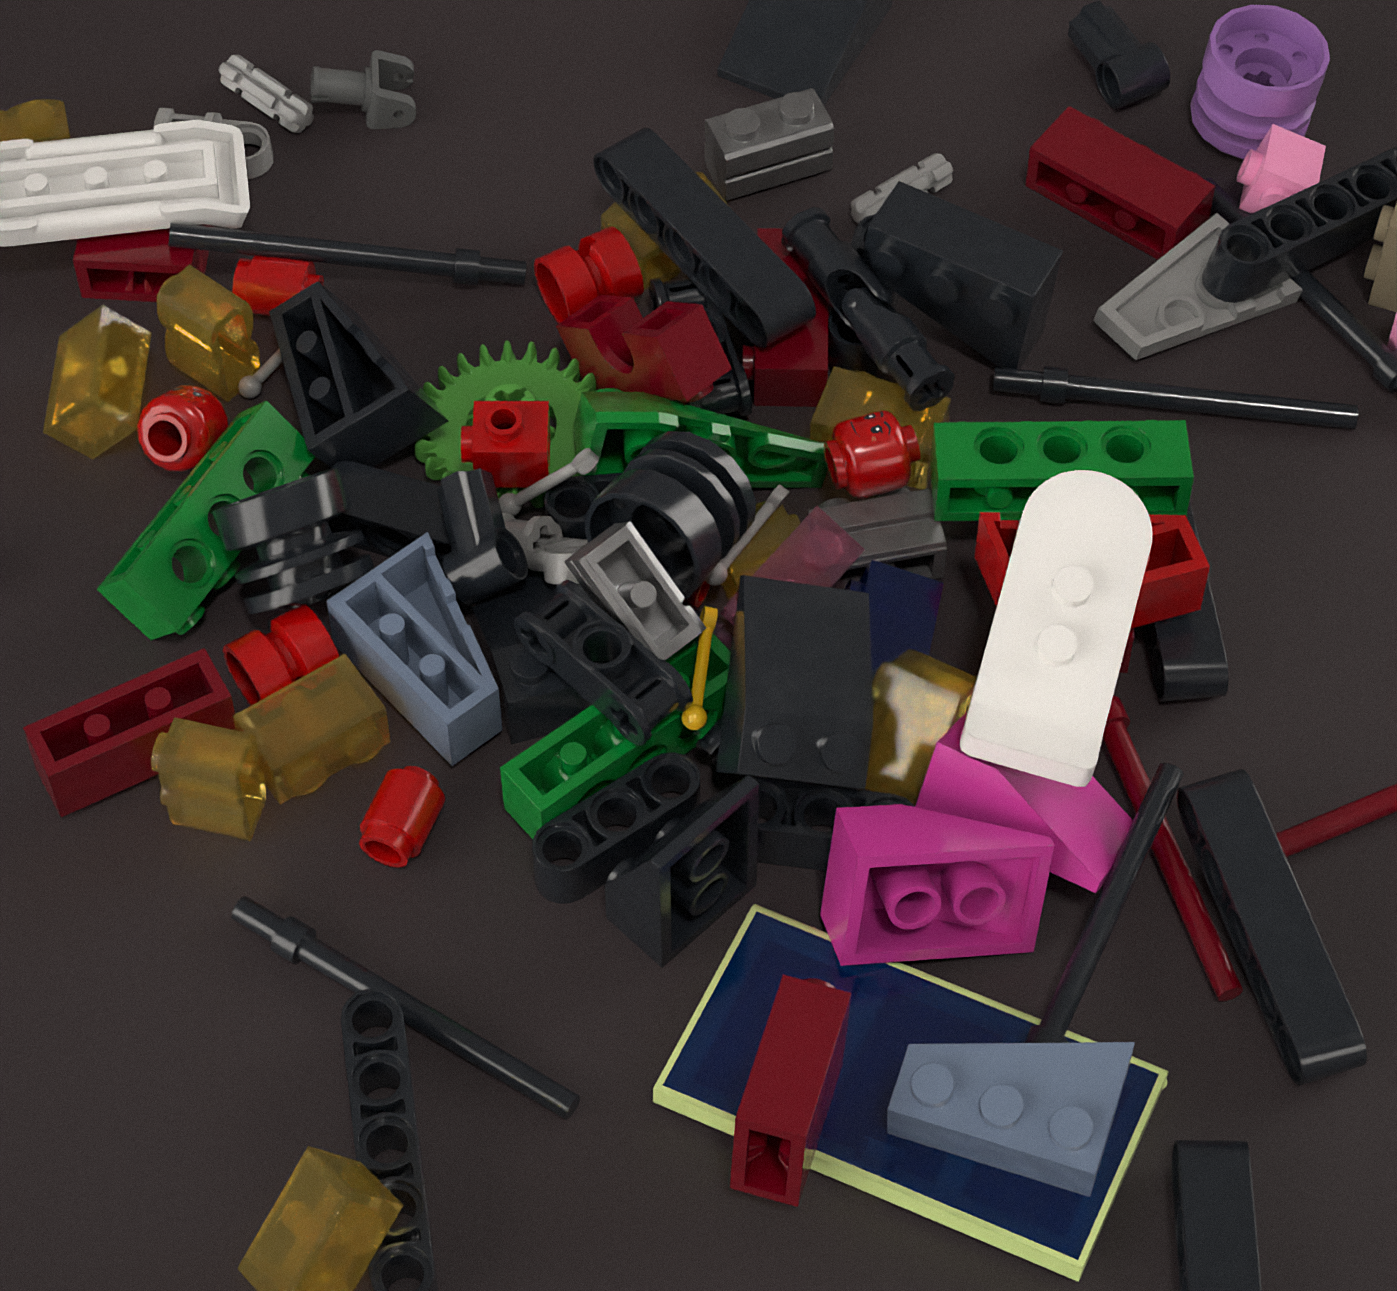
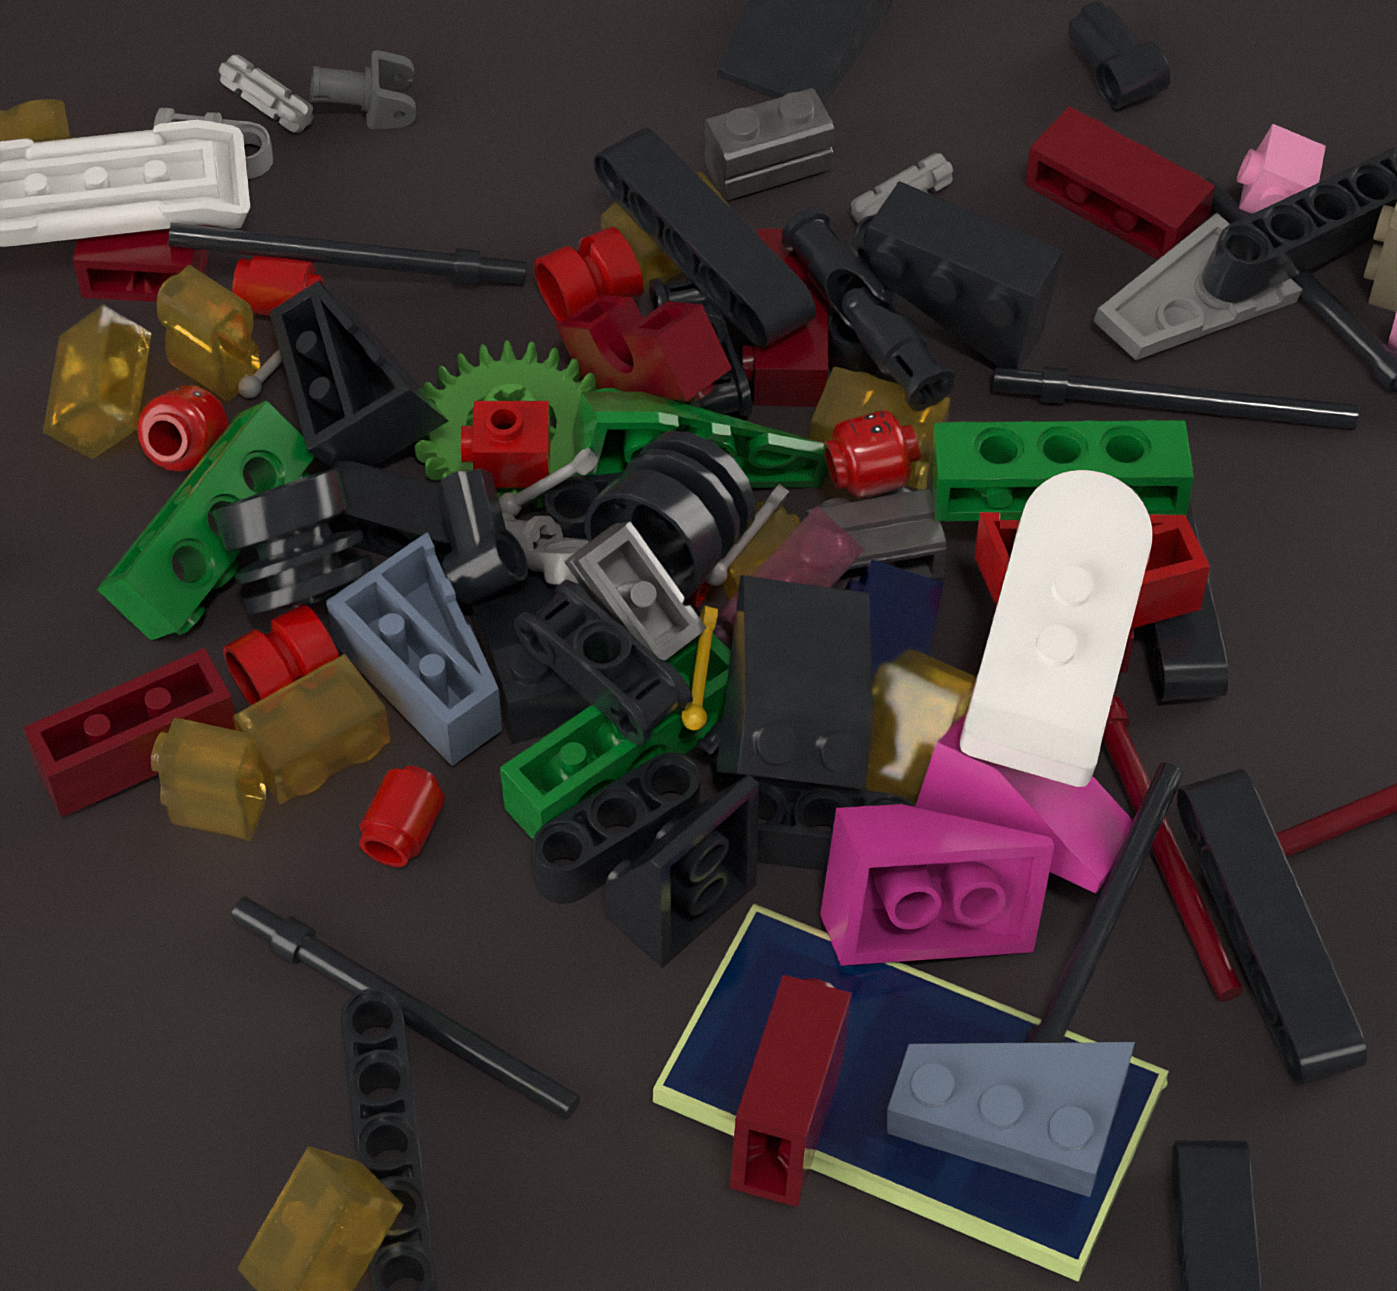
medium lavender wheel [1190,5,1330,159] -> none

